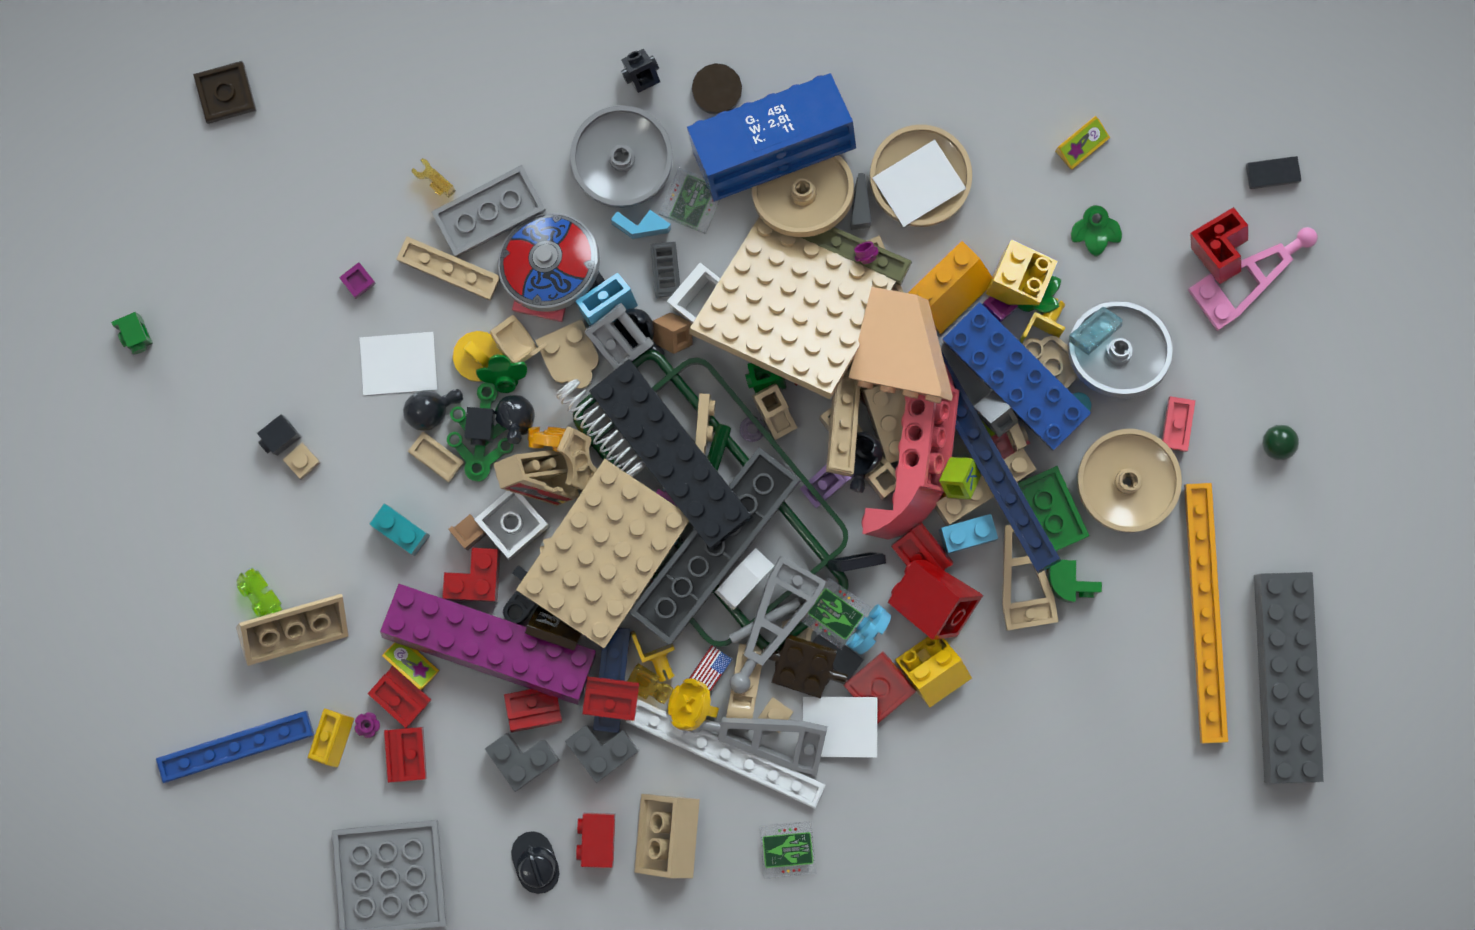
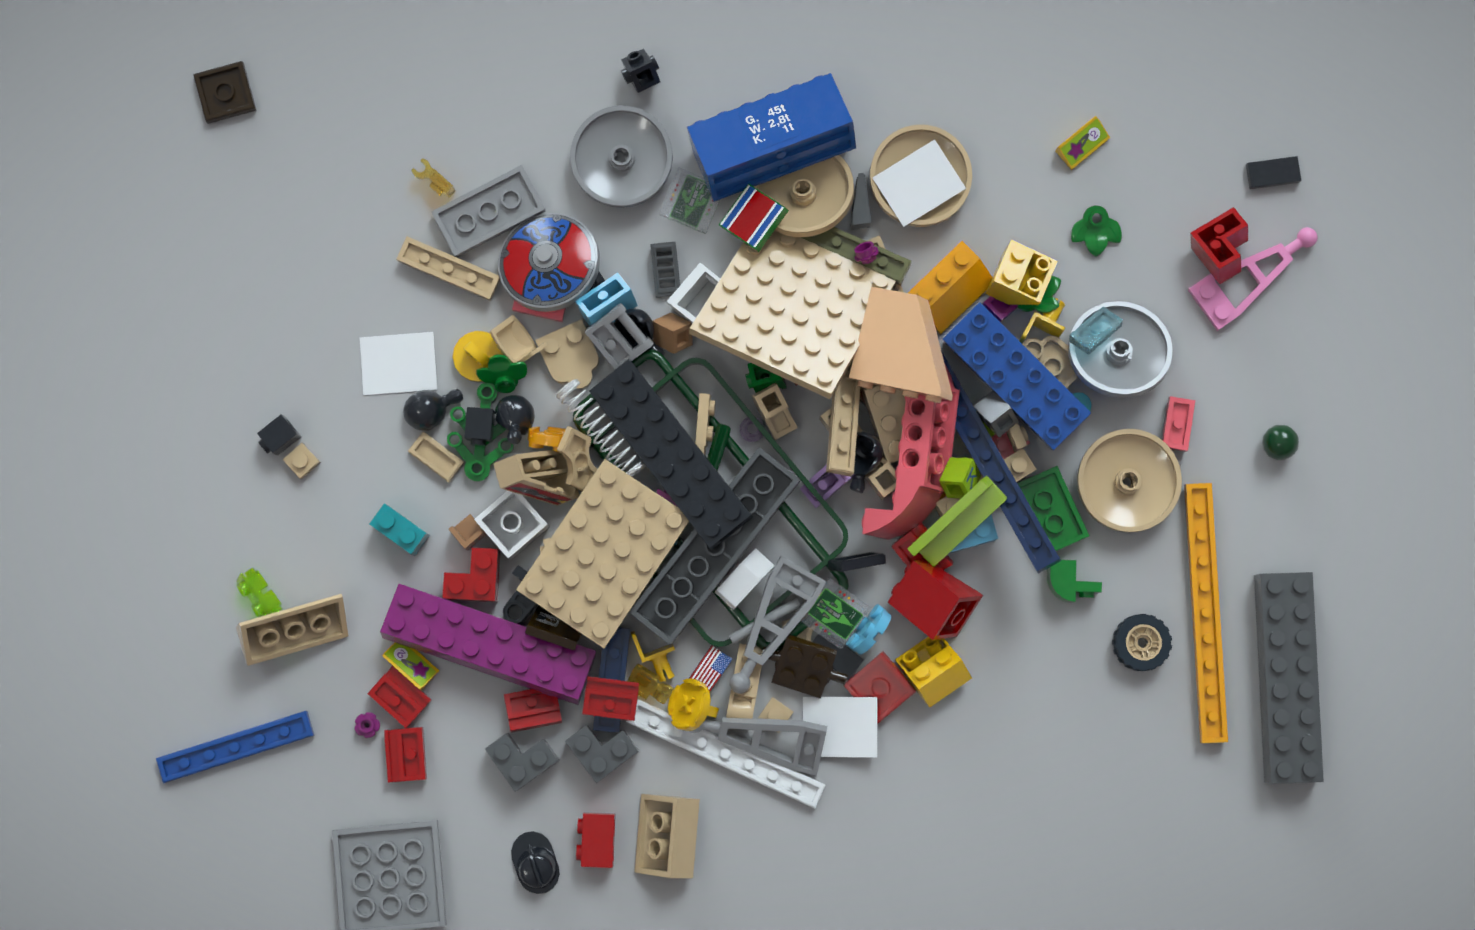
green brick [111,312,153,355] -> none
yellow slope [307,708,354,767] -> none
magenta plate [339,262,376,299] -> none
medium azure slope [611,210,671,239] -> none
dark brown tile [692,63,742,114] -> none
tile [759,821,816,879] -> none
tan plate [1002,525,1058,630] -> none
none -> tile [719,183,789,252]
none -> lime panel [907,475,1007,566]
none -> black wheel [1112,614,1172,671]

